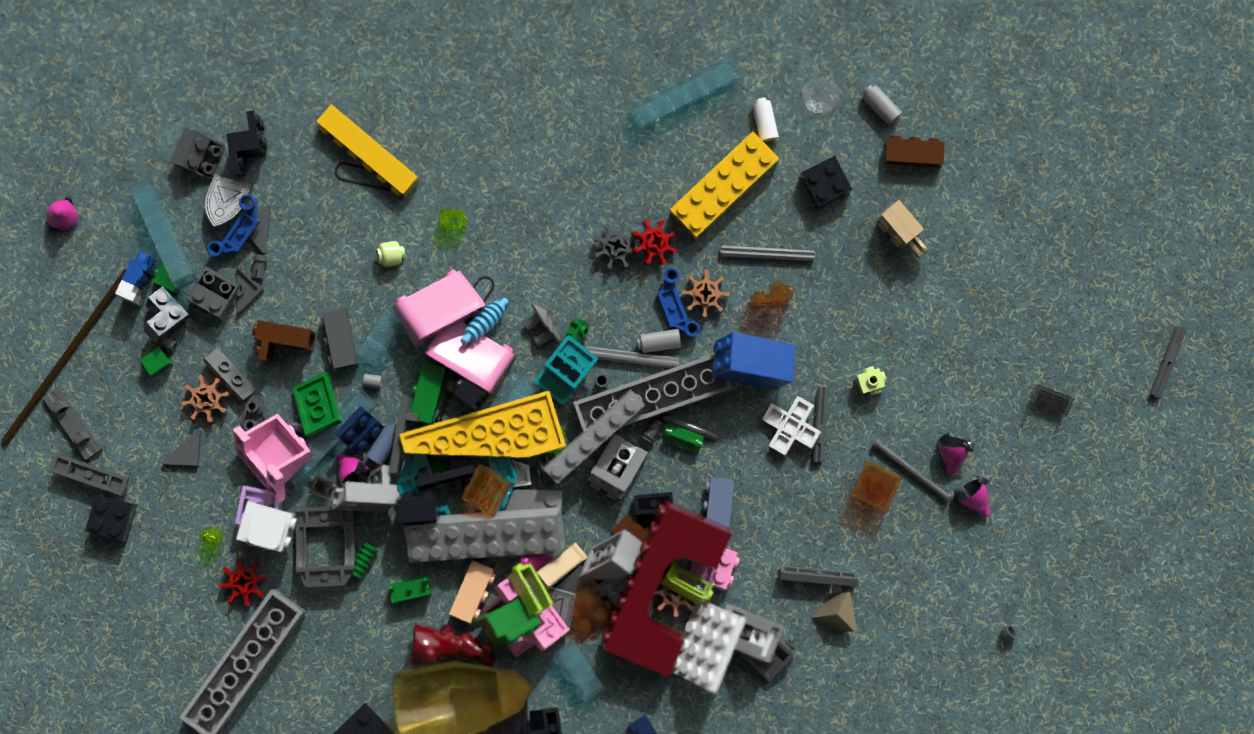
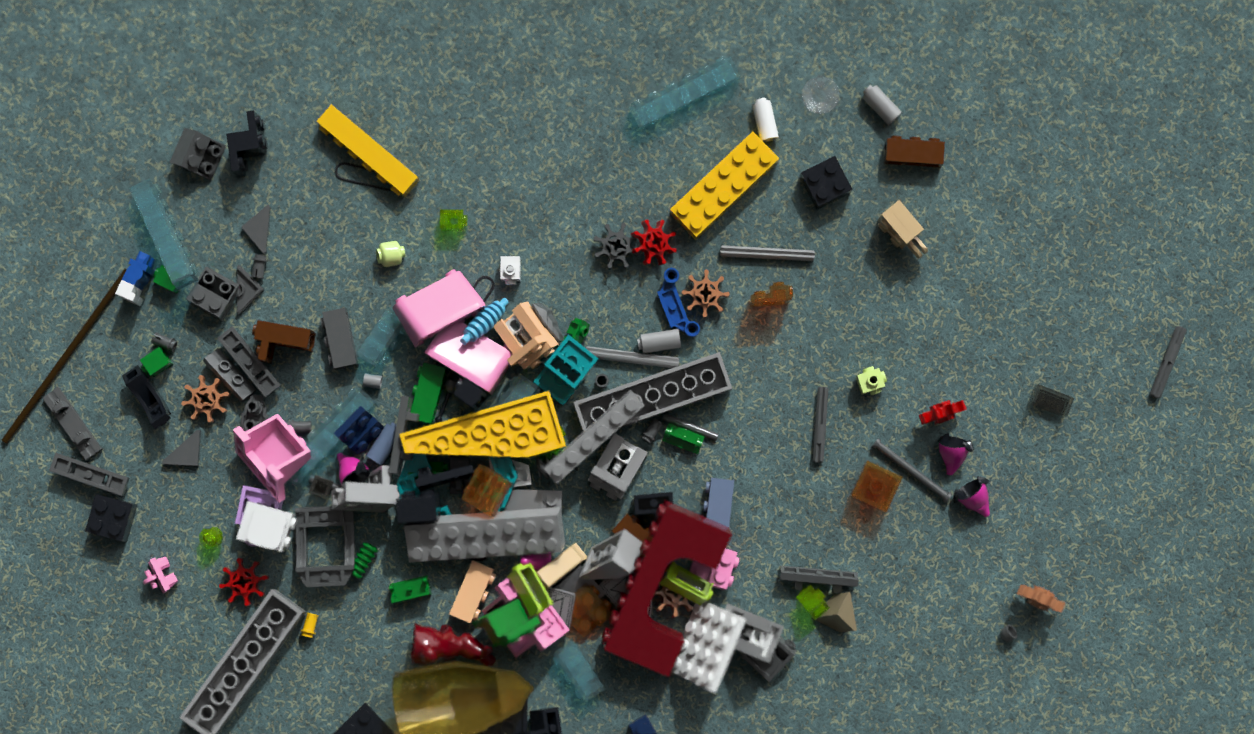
dark pink hat [46,196,78,232] -> none
brick [144,287,189,345] -> none
light grey shield [205,175,251,228] -> none
blue plate [207,195,261,256] -> none
green plate [293,372,342,438] -> none
blue brick [712,332,795,390] -> none
white plate [762,396,822,456] -> none
none -> black arch [122,365,171,429]
none -> bright pink hips [142,557,178,594]
none -> dark grey hinge [217,326,281,398]
none -> yellow pin [300,613,319,638]
none -> light nougat brick [494,302,559,369]
none -> white brick [500,256,521,285]
none -> clear neon green brick [796,585,830,620]
none -> red gear [918,400,967,425]
none -> nougat gear [1017,584,1066,613]

